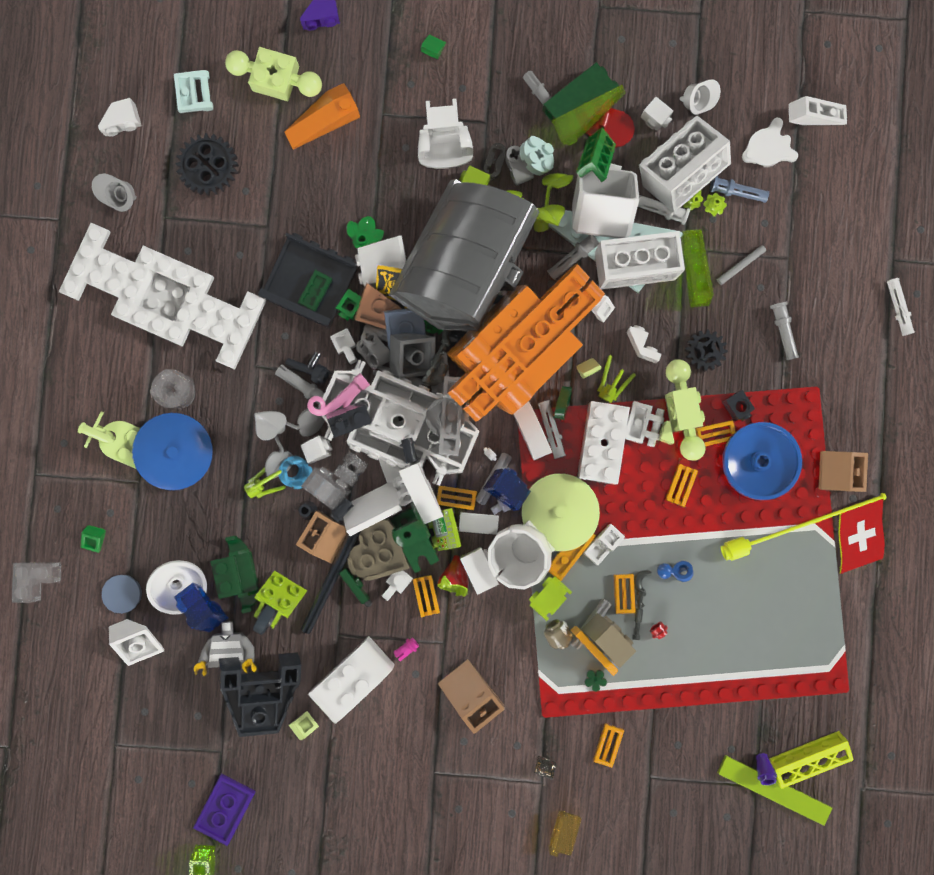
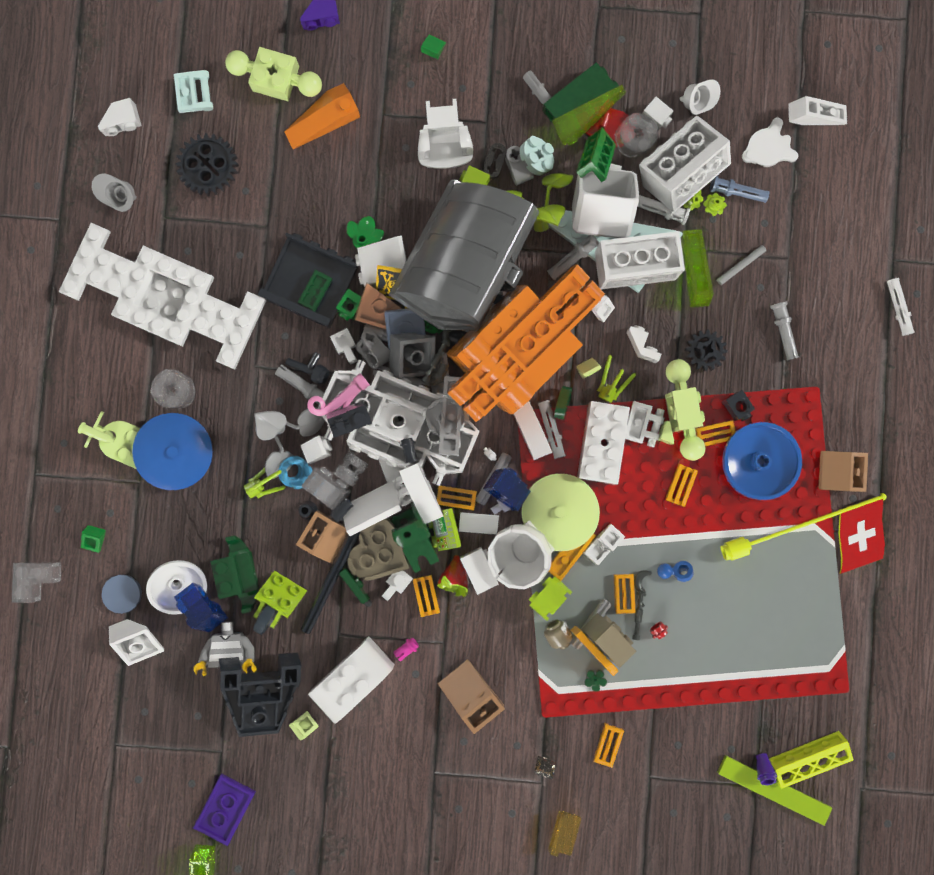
none -> clear brick [615,113,658,157]

